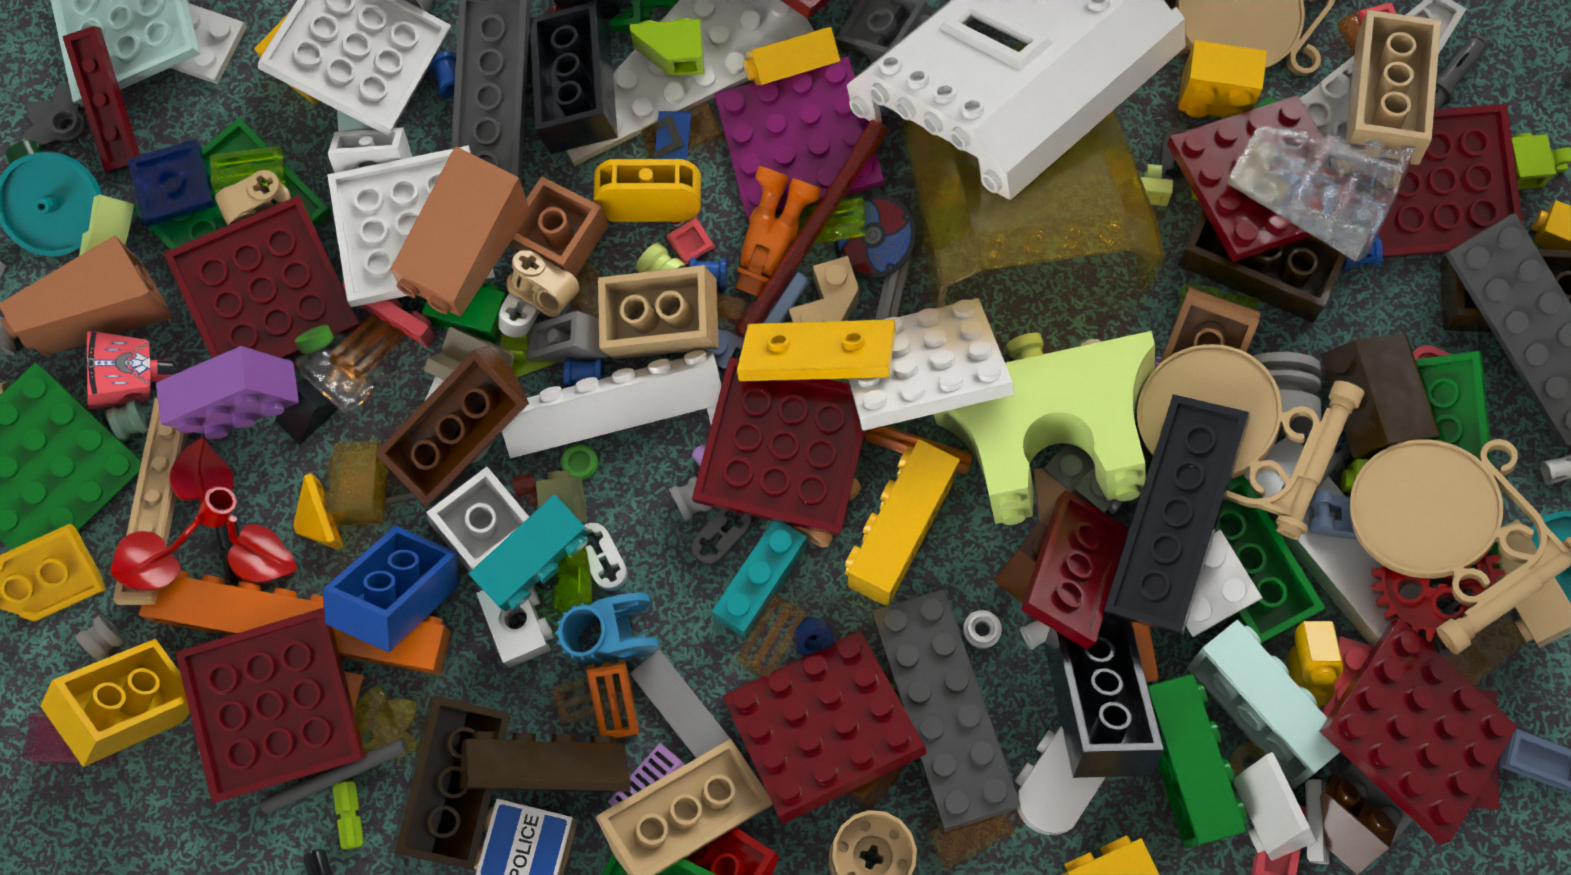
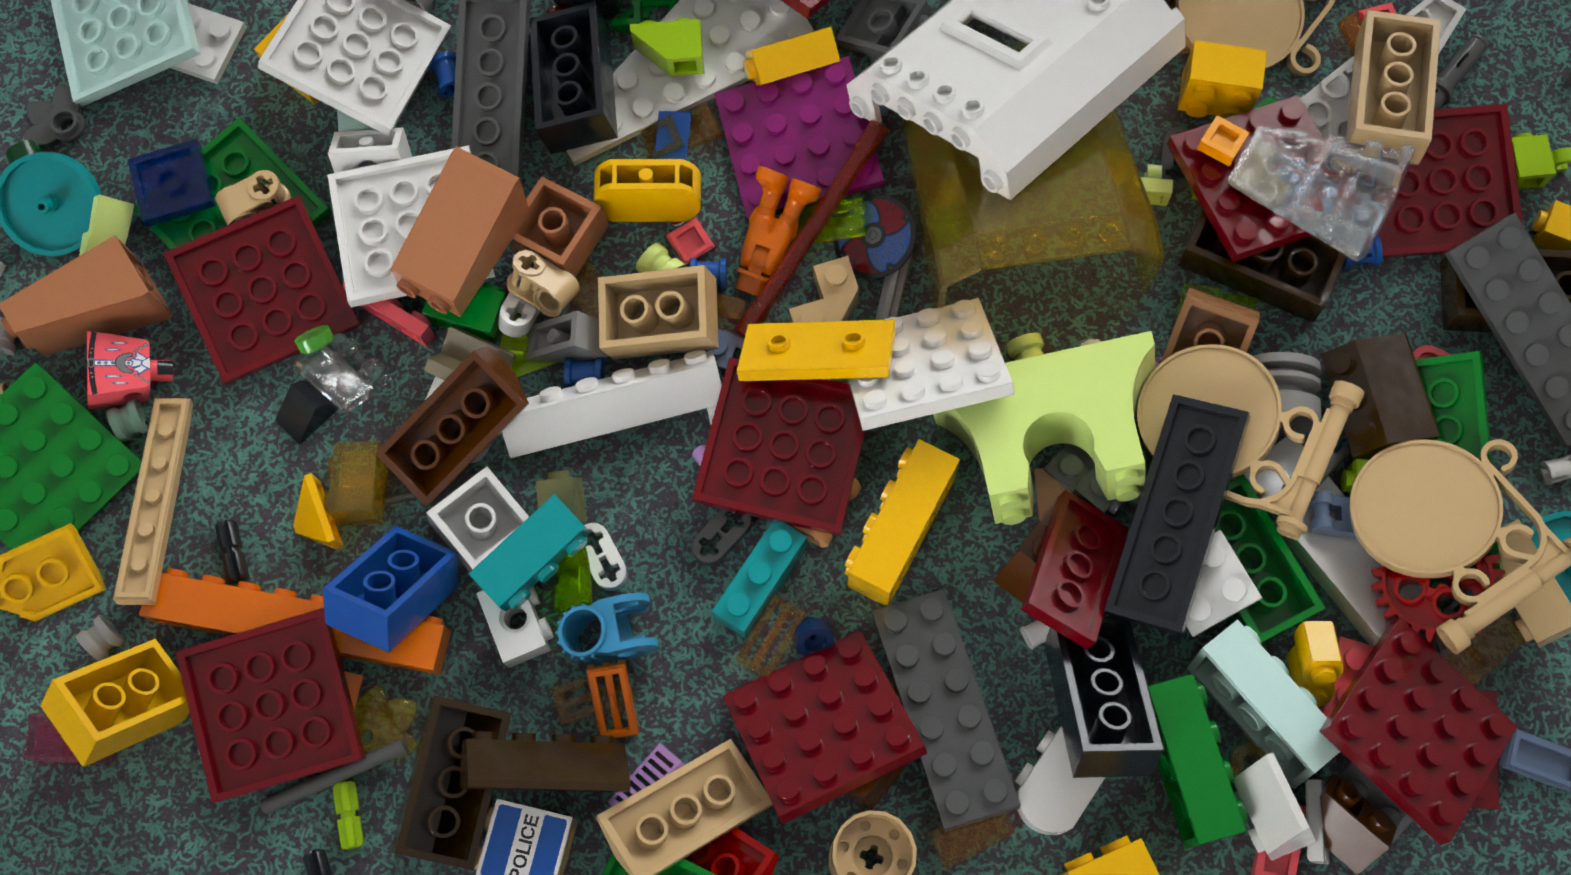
dark red plate [62,26,142,173] -> none
red plant [110,437,297,591] -> none
medium lavender brick [156,346,299,439] -> none
clear neon green tile [210,146,286,192] -> none
clear orange tile [329,314,403,380] -> none
clear red hand [513,474,538,511] -> none
bright green tile [561,444,599,481] -> none
light grey tile [629,649,730,758] -> none
light grey wheel [669,476,712,522] -> none
sand blue tile [764,272,808,323] -> none
orange axle [865,425,973,474] -> none
white plate [963,610,1002,649] -> none
orange tile [1130,621,1159,682] -> none
none -> light orange plate [1197,116,1250,167]

